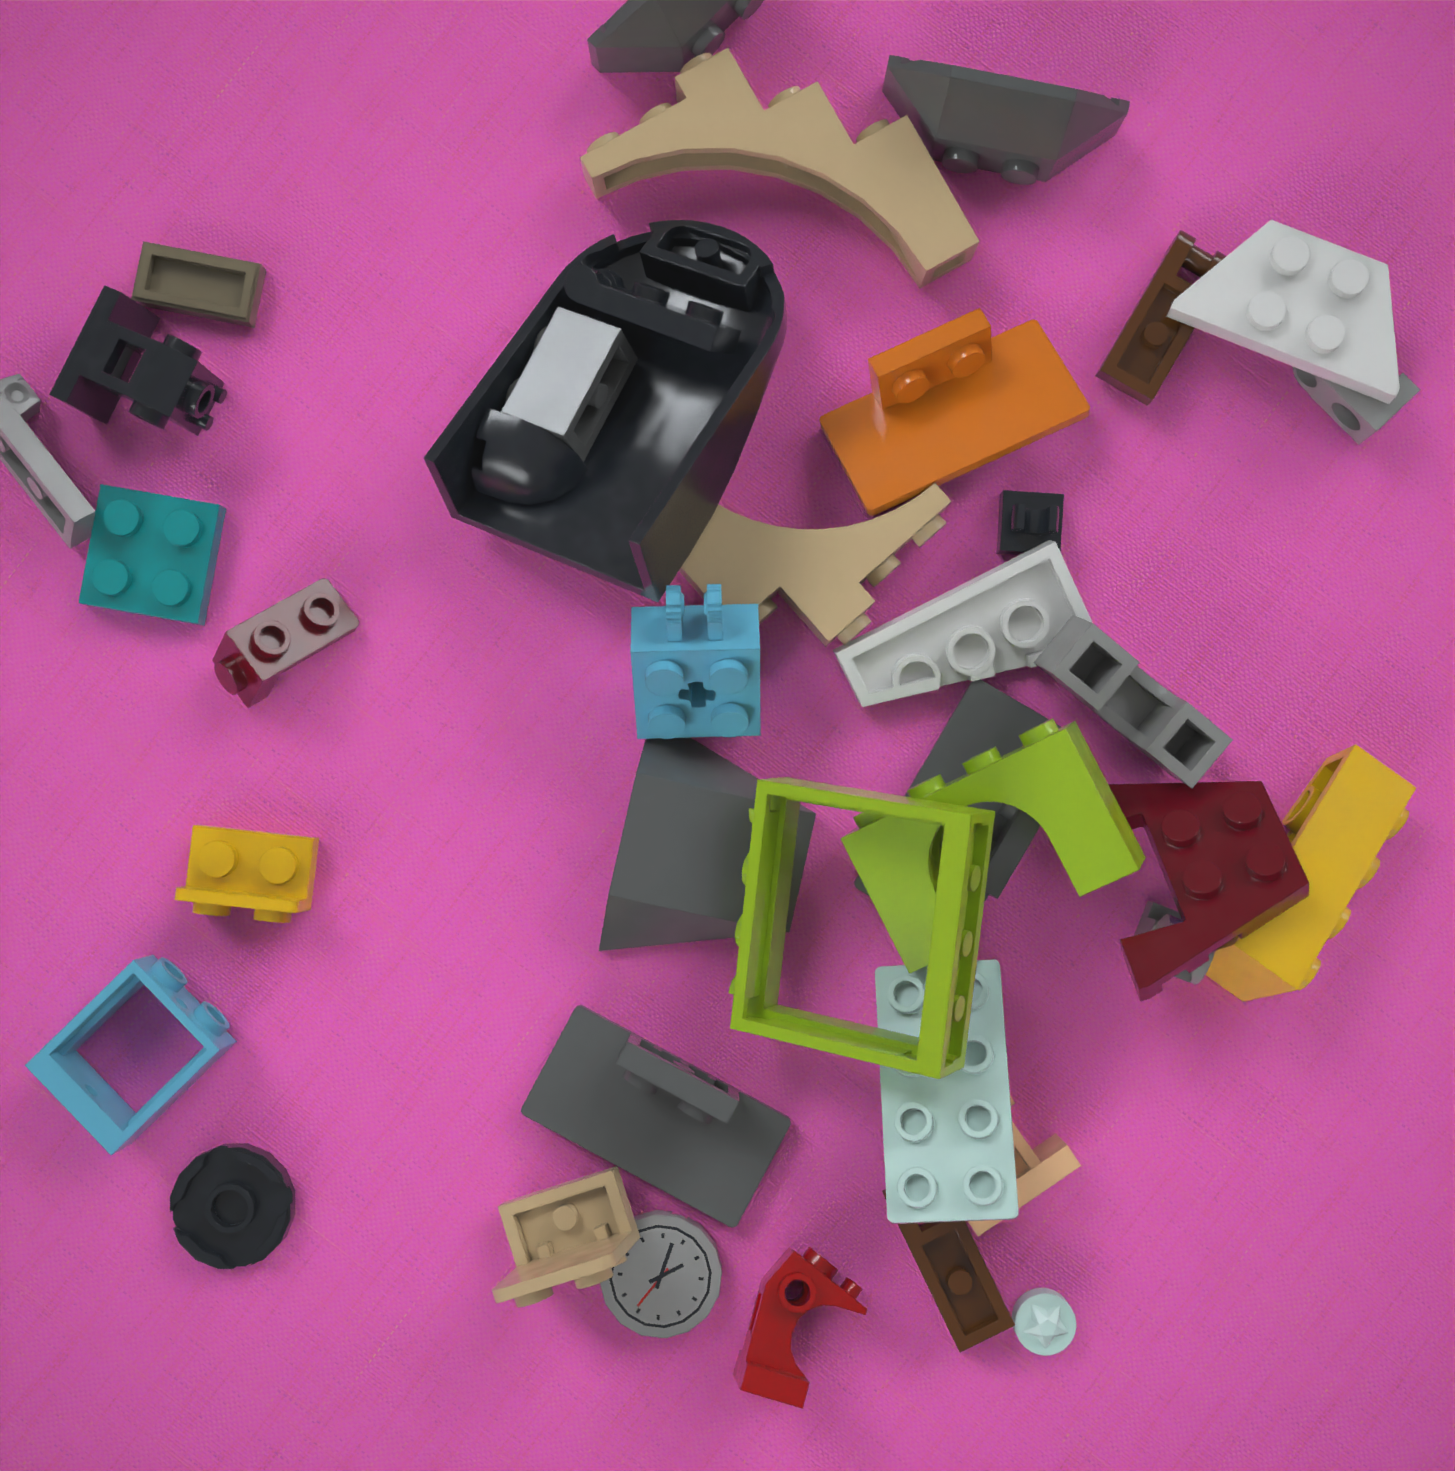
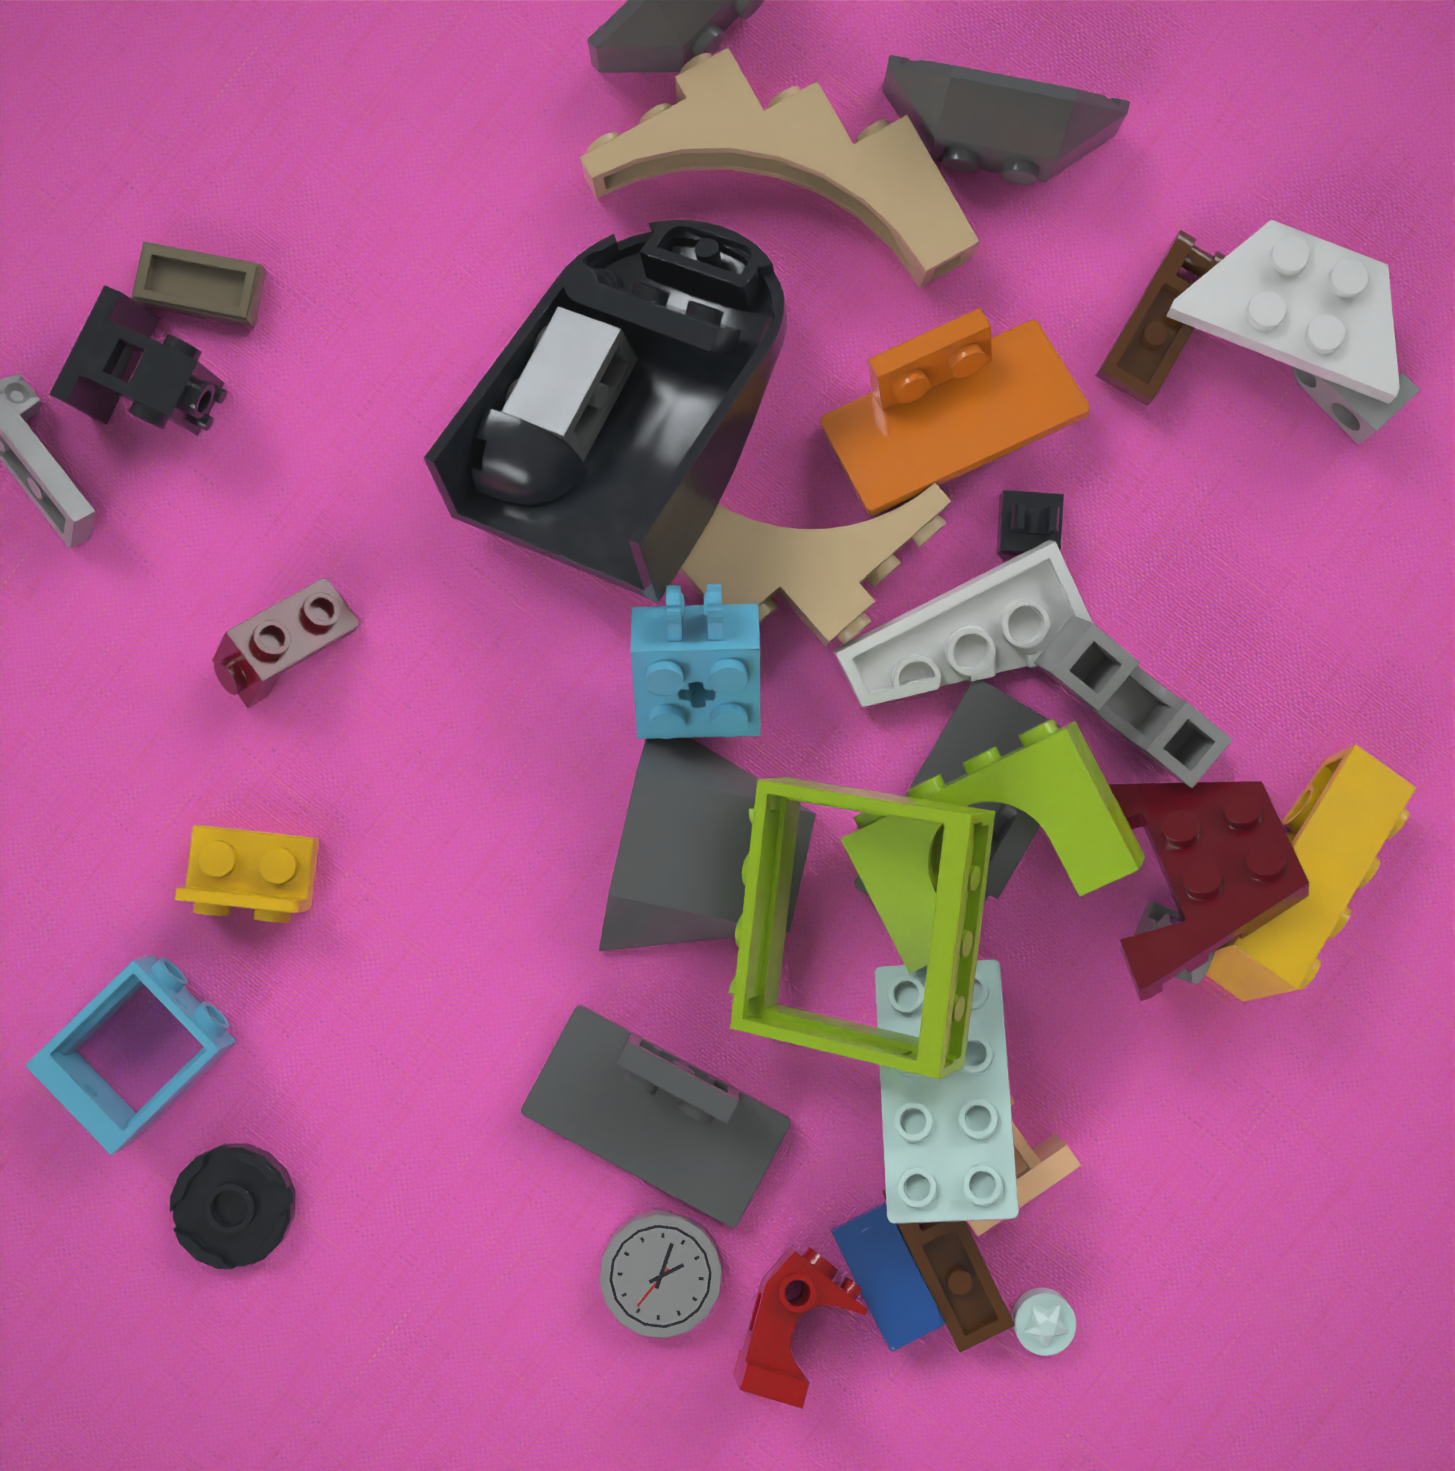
teal plate [78,484,226,626] -> none
tan bracket [492,1166,640,1308] -> none
none -> blue slope [831,1202,945,1351]

